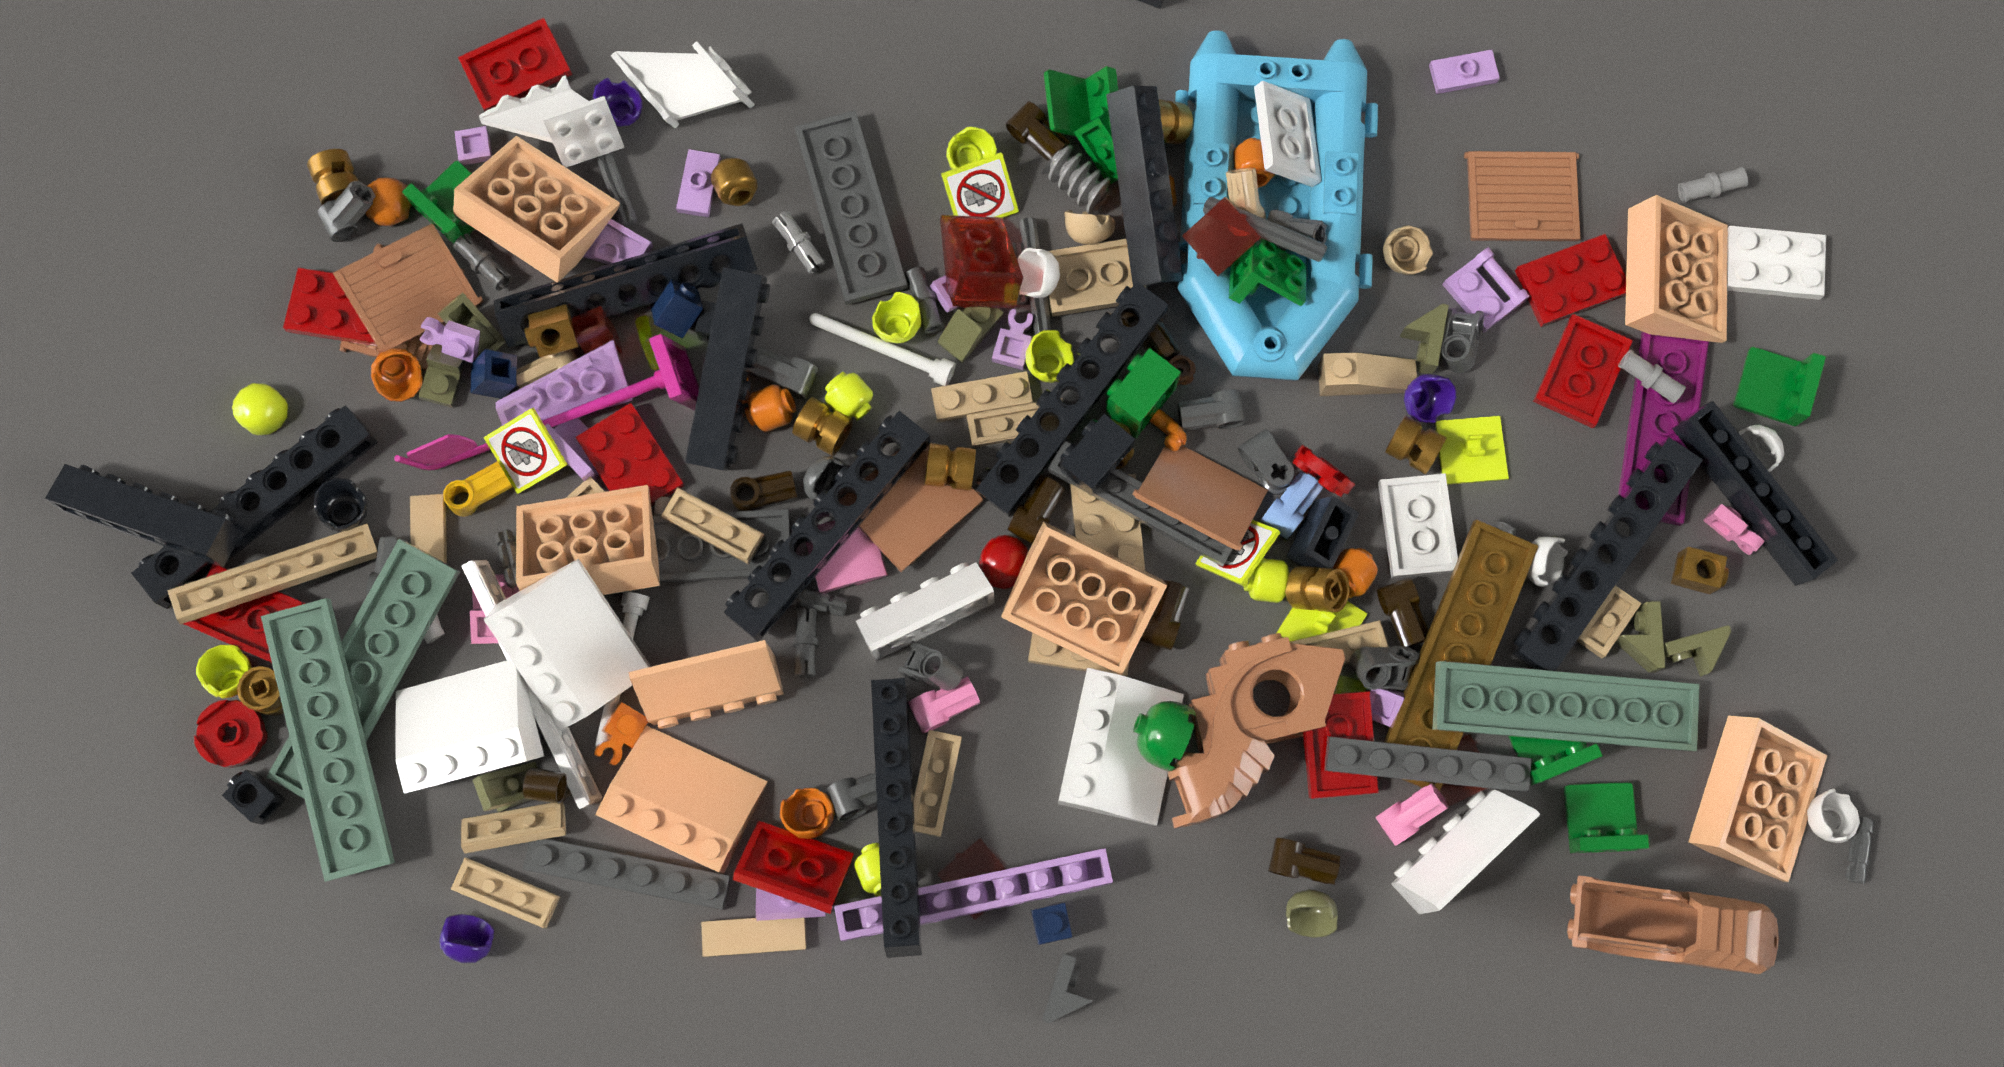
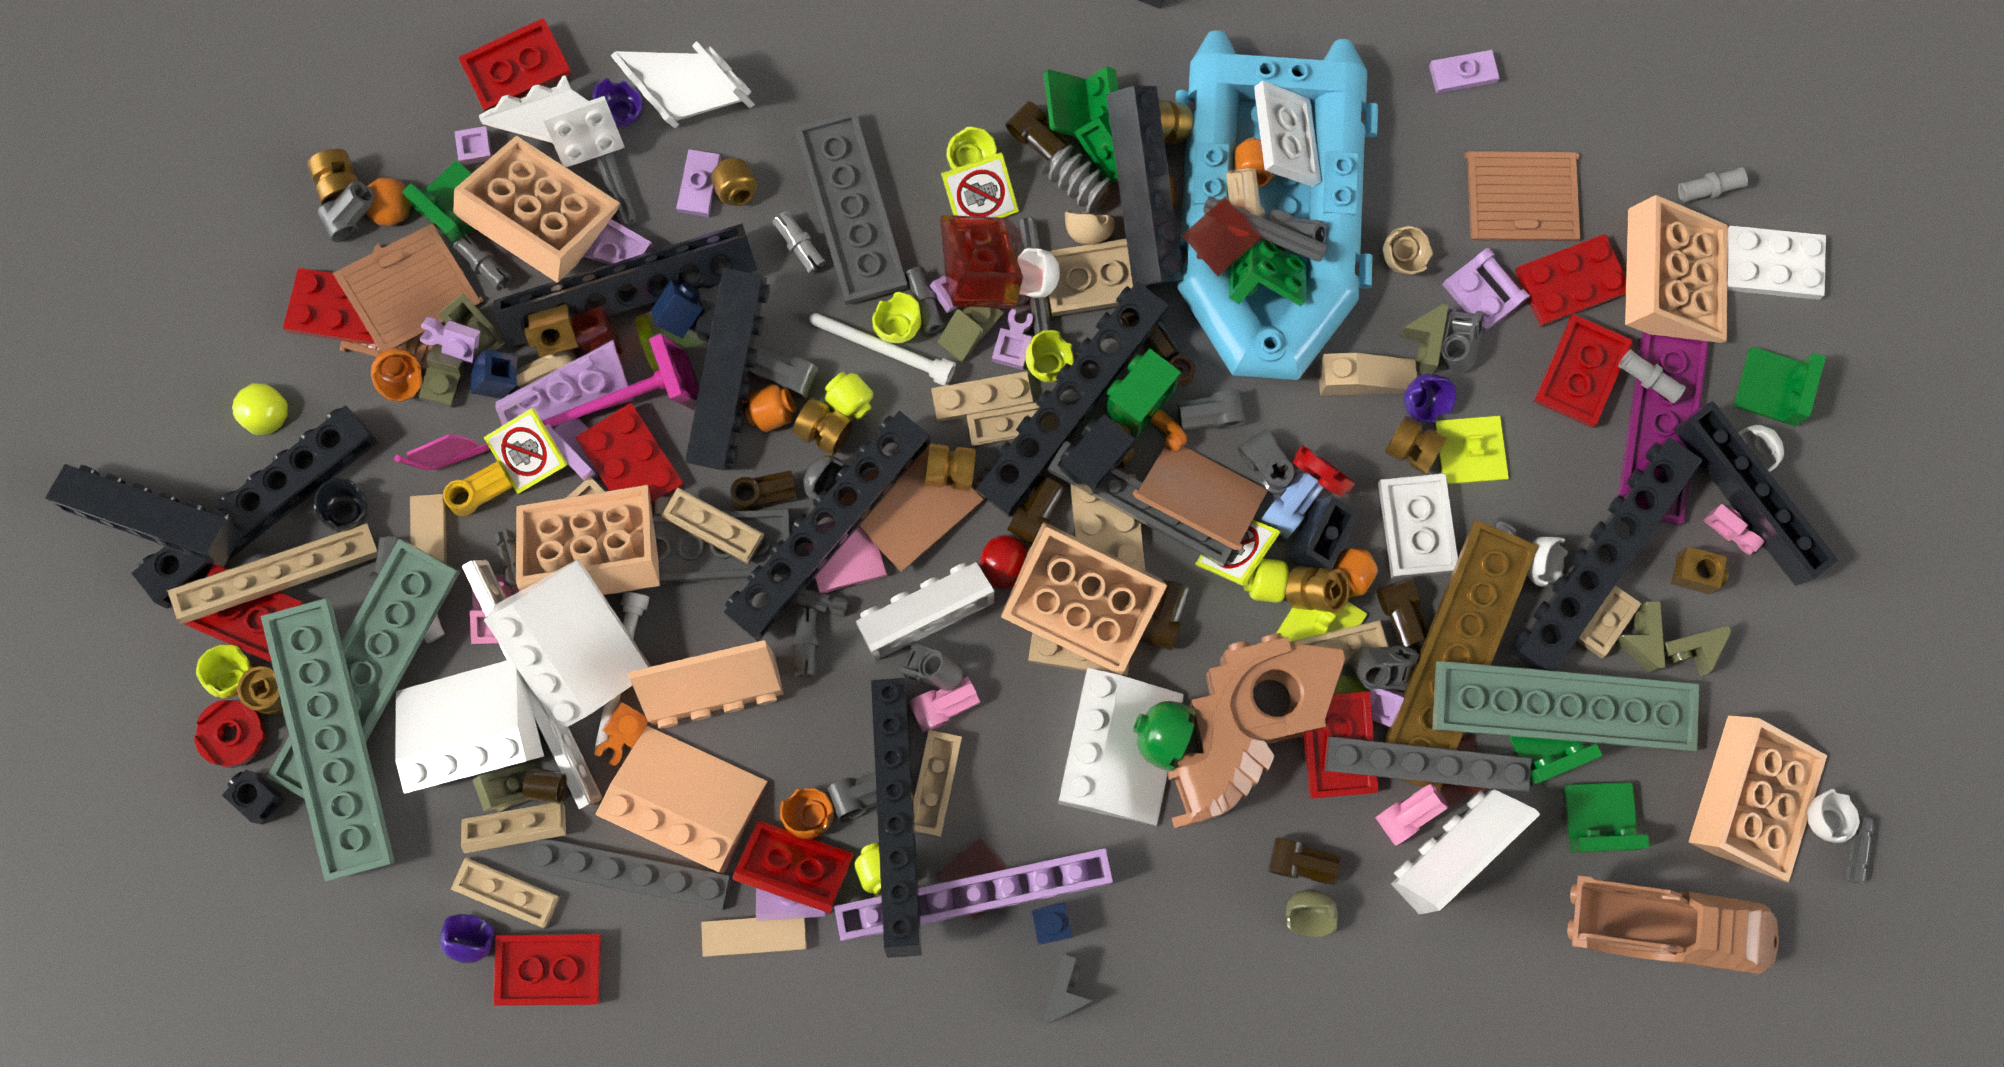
none -> red plate [493,934,602,1006]

